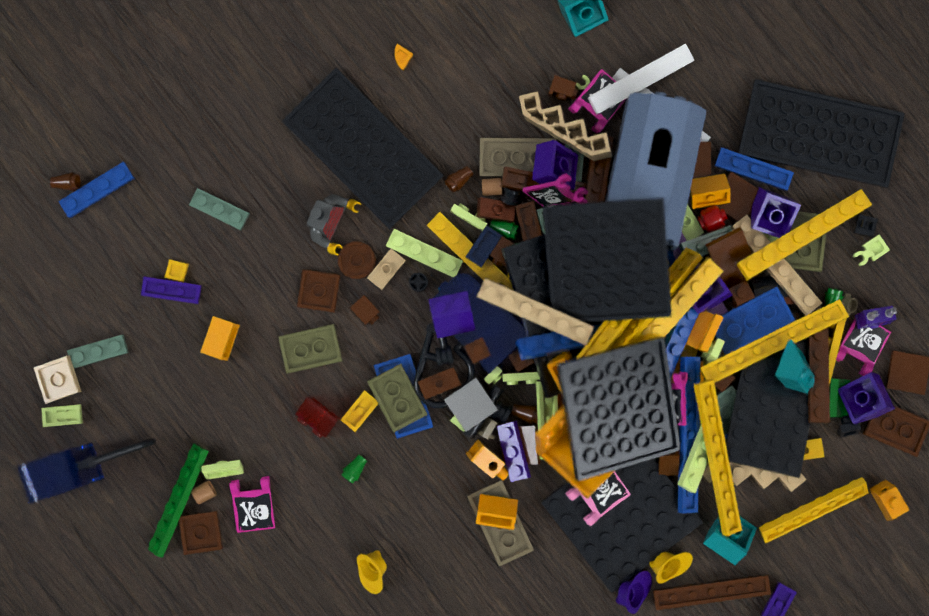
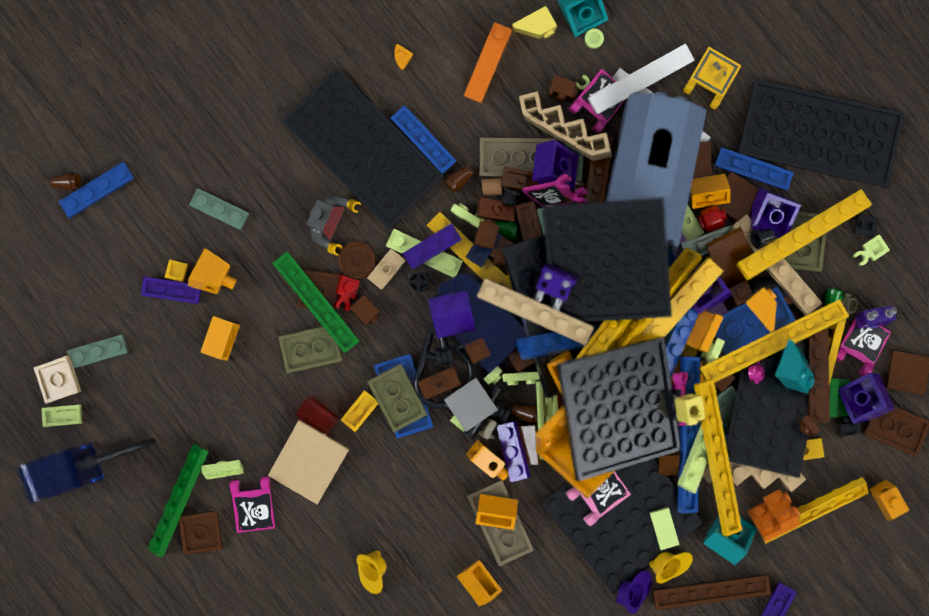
medium nougat beam [191,480,217,505] -> none
green cone [341,454,367,484] -> none
none -> light orange torso [187,248,237,294]
none -> tan piece [268,419,349,505]
none -> green plate [272,251,360,353]
none -> red plate [333,275,360,311]
none -> blue plate [391,105,457,174]
none -> dark purple plate [403,223,462,270]
none -> light orange brick [456,560,503,607]
none -> orange slope [464,22,512,103]
none -> reddish brown brick [474,219,499,250]
none -> light yellow slope [512,6,557,39]
none -> dark purple piece [535,264,577,310]
none -> yellowish green tile [584,29,604,49]
none -> yellowish green tile [649,507,679,550]
none -> light yellow brick [674,393,705,425]
none -> yellow flag [683,47,742,110]
none -> light orange slope [745,287,777,333]
none -> orange plate [747,490,801,542]
none -> dark pink plate [749,362,765,384]
none -> black piece [750,228,775,249]
none -> reddish brown plate [797,415,820,437]

